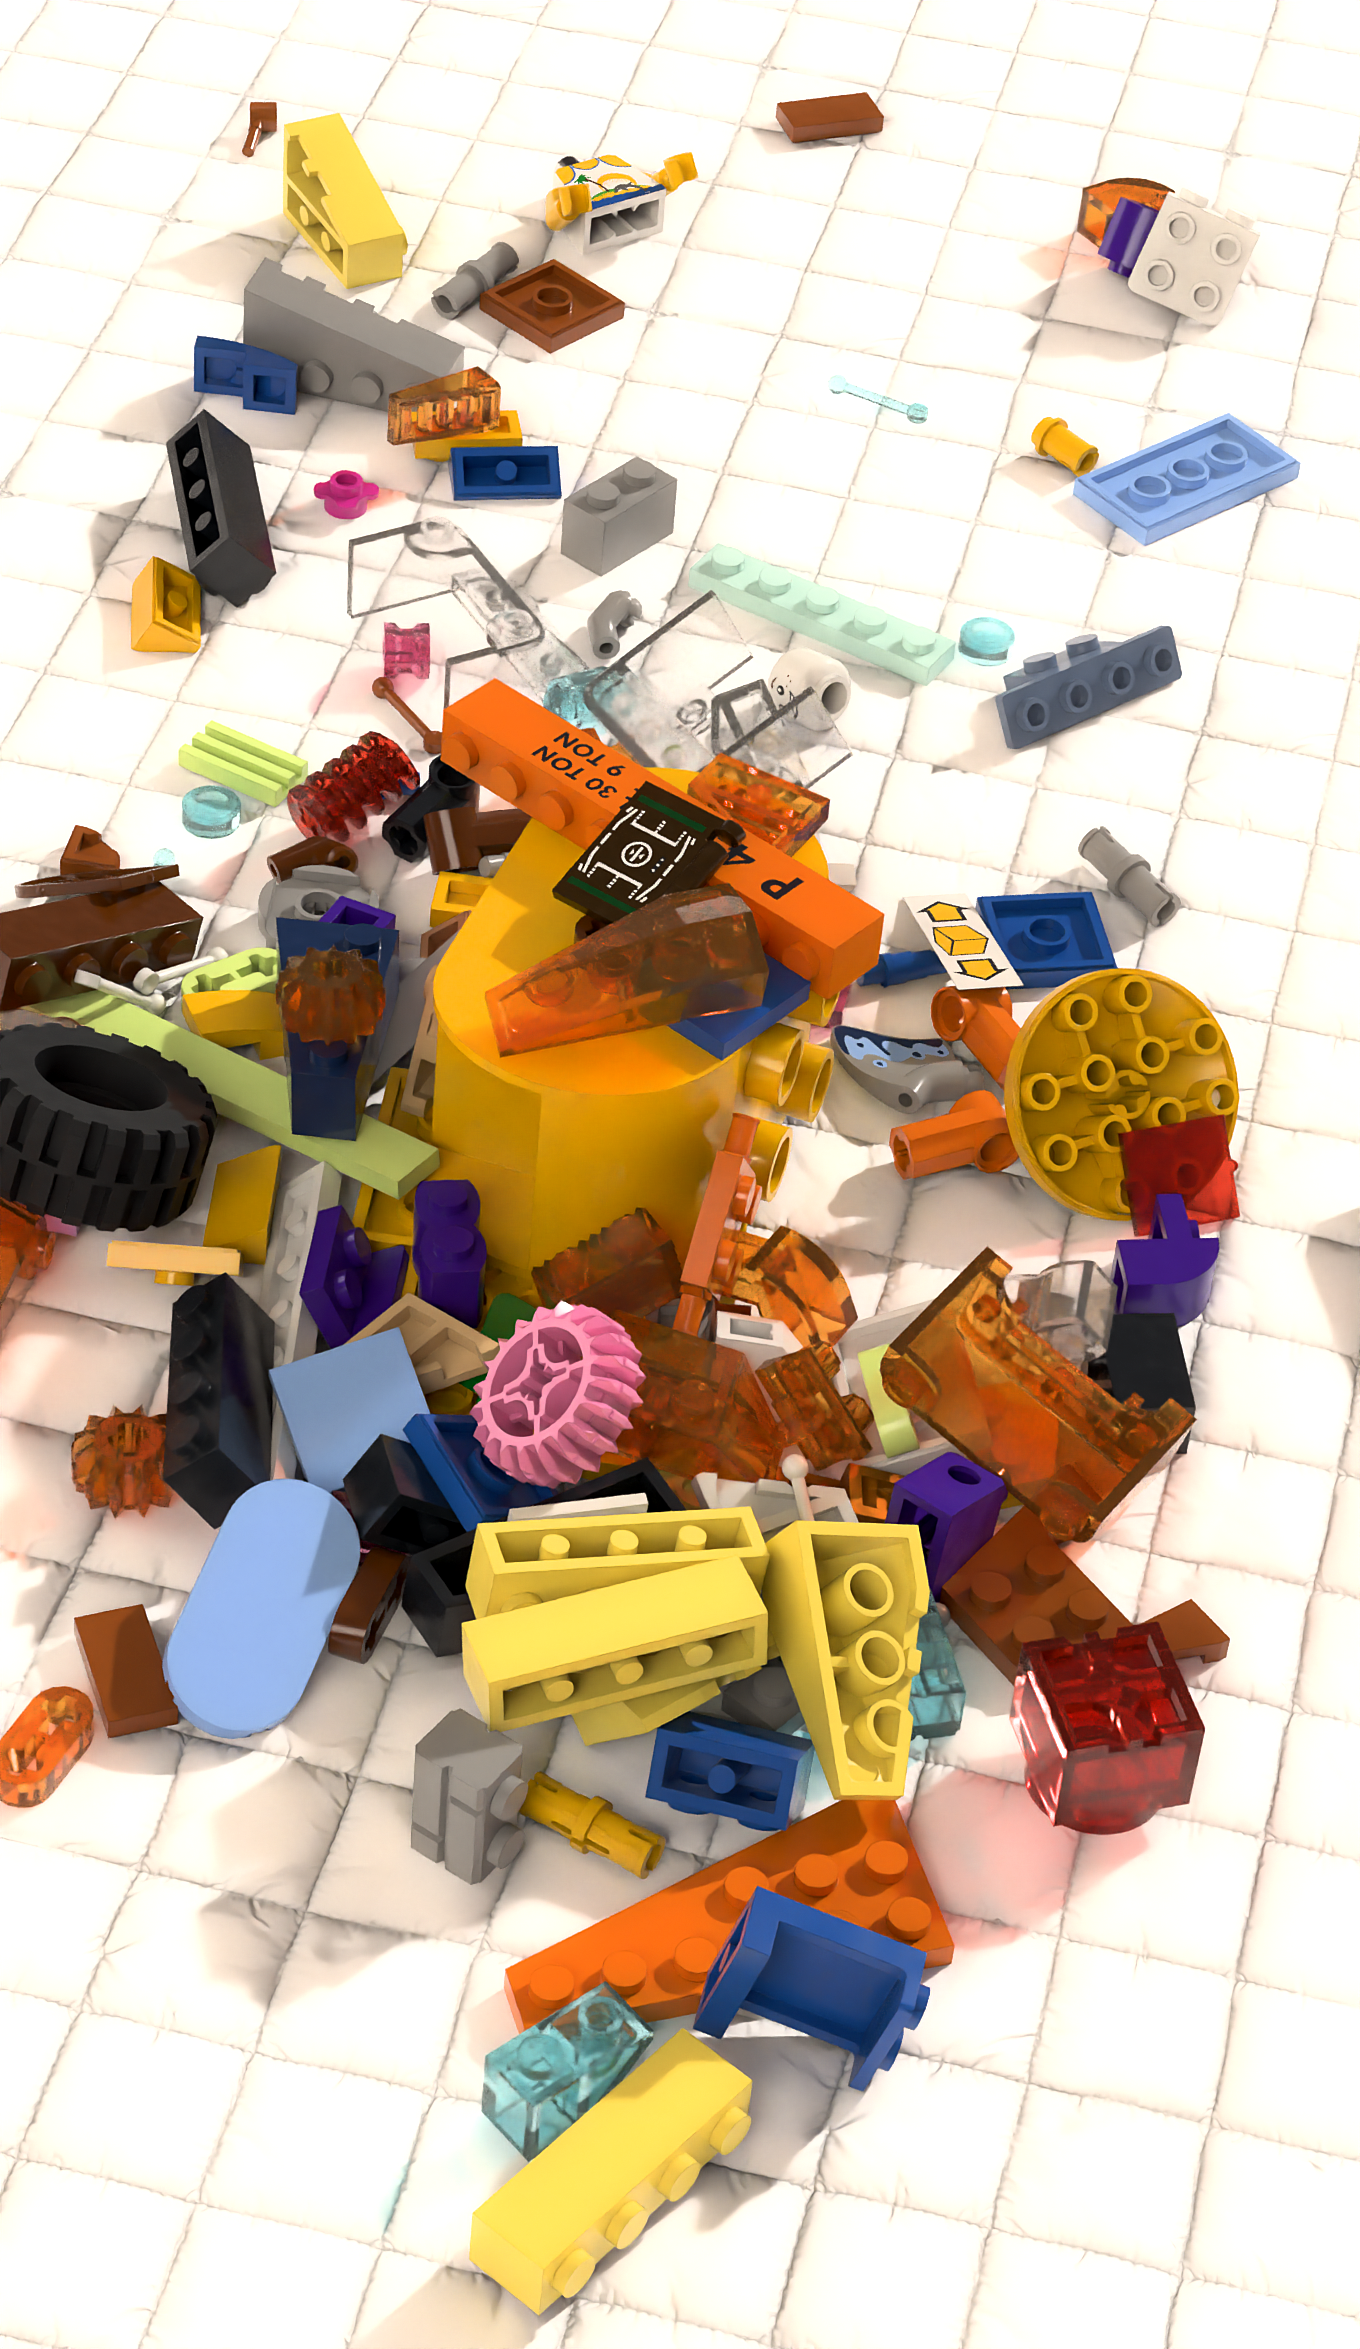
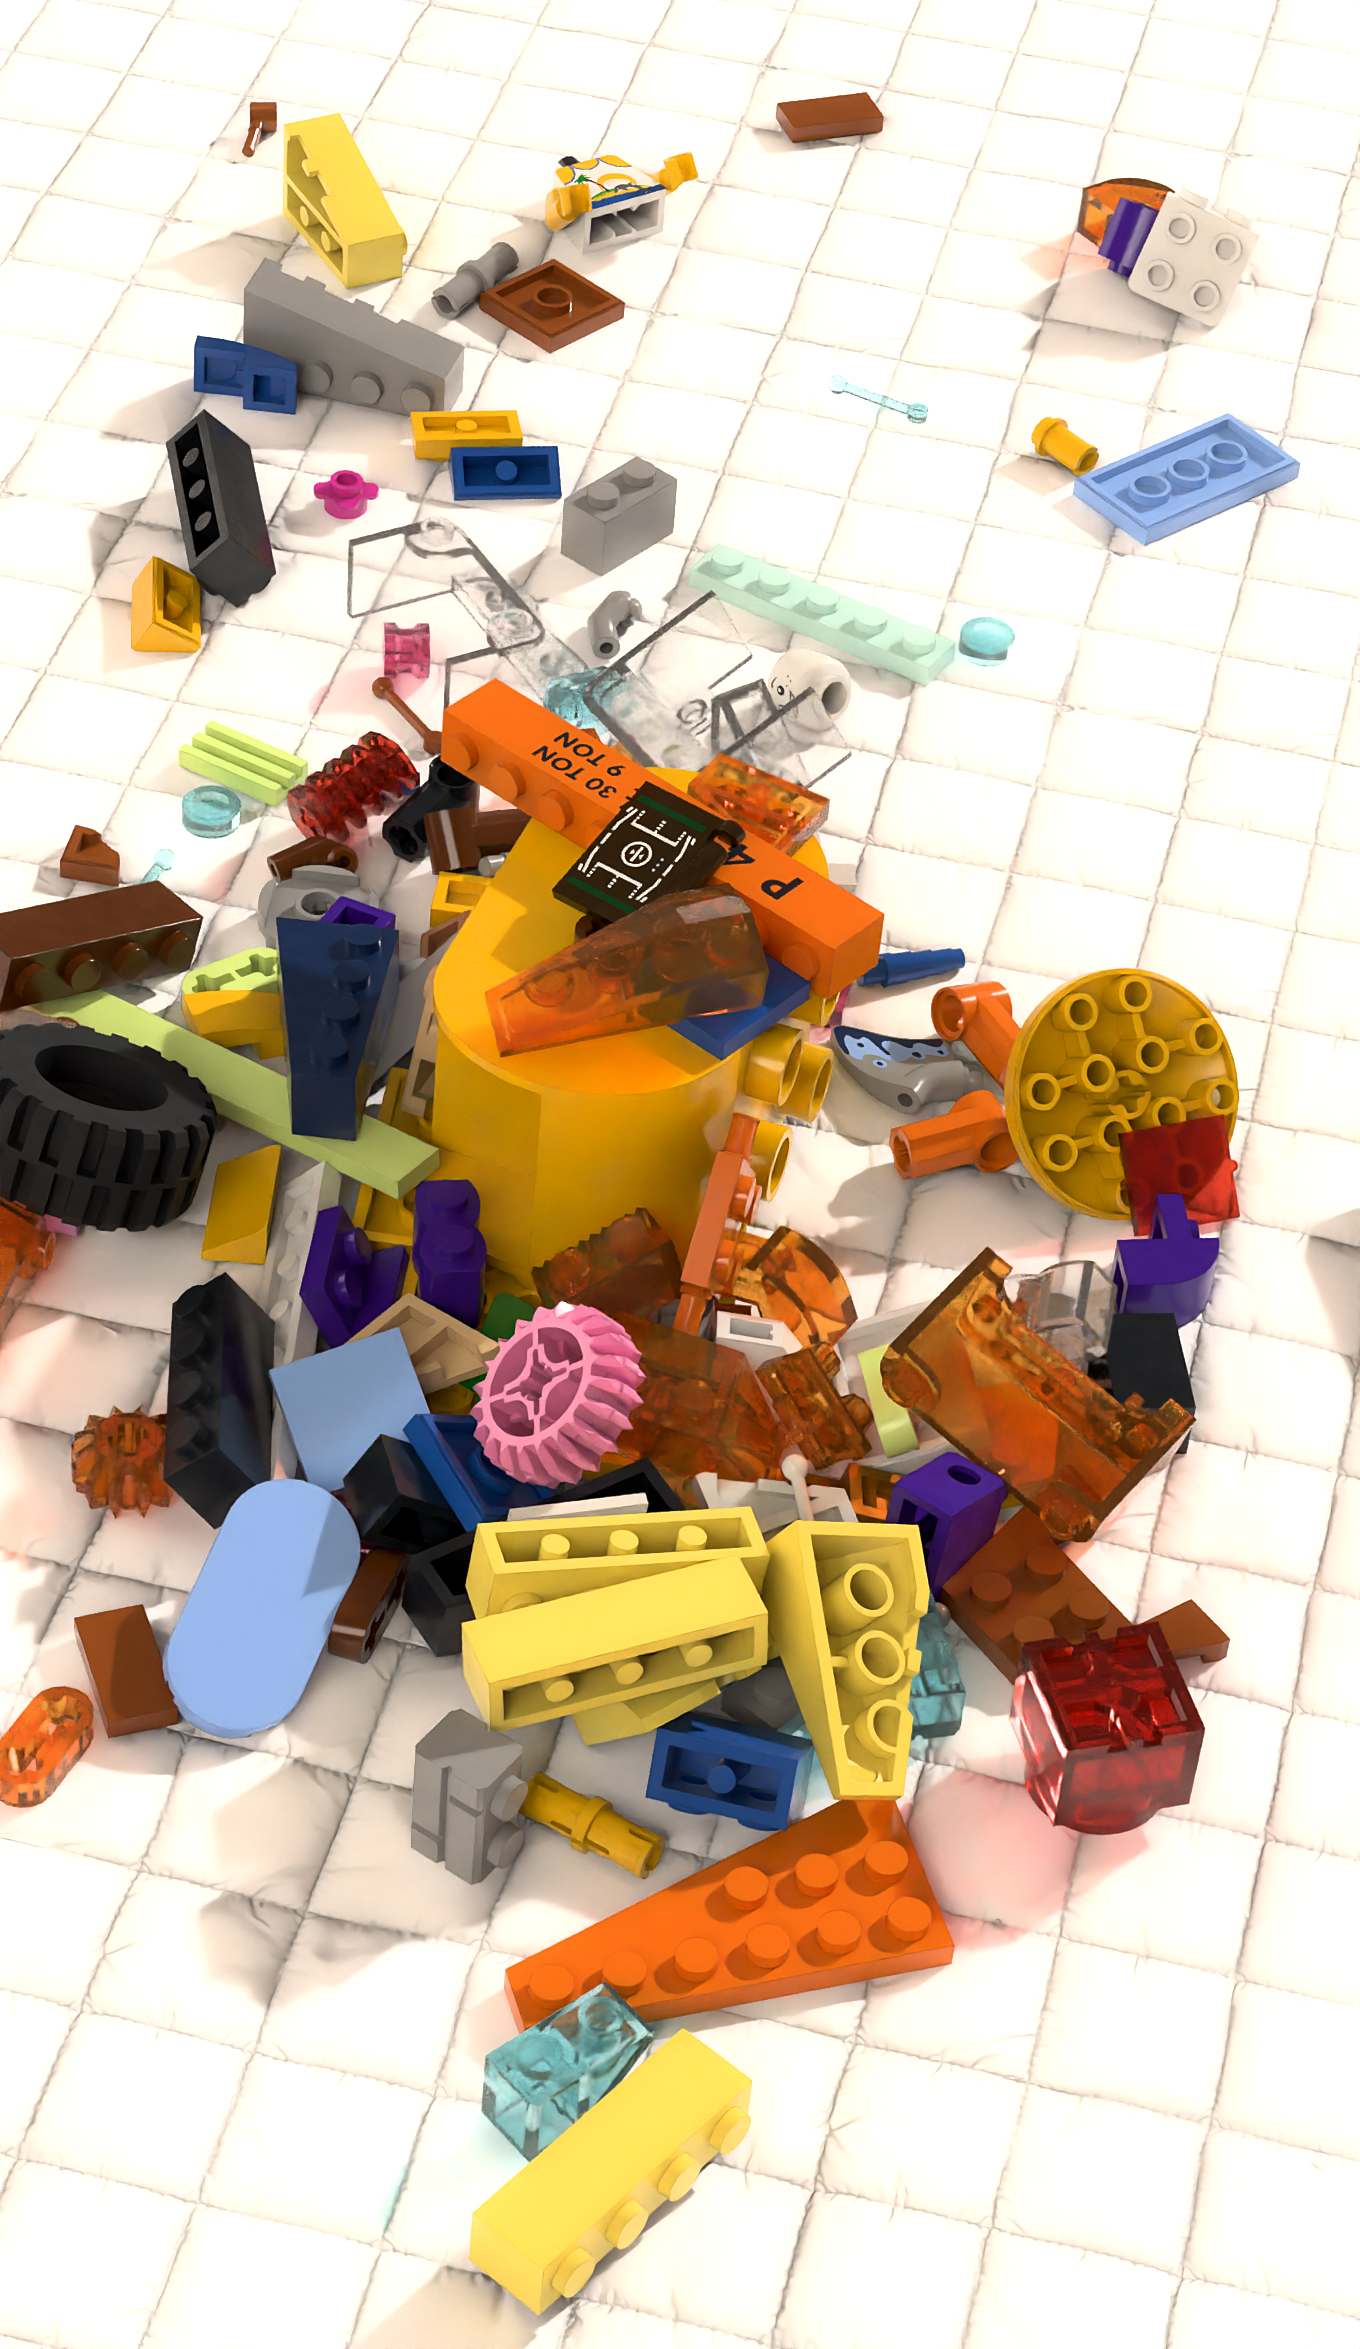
reddish brown window [14,864,180,898] -> none
white hinge [74,969,166,1016] -> none
yellow plate [106,1240,244,1286] -> none
white hinge [133,947,228,995] -> none
clear orange gear [275,944,386,1047] -> none
clear orange slope [387,366,501,446] -> none
blue panel [693,1886,930,2092] -> none
sticker [902,893,1024,990] -> none
blue tile [975,892,1118,990] -> none
sand blue bracket [995,625,1182,749] -> none
light grey pin [1078,826,1181,927] -> none

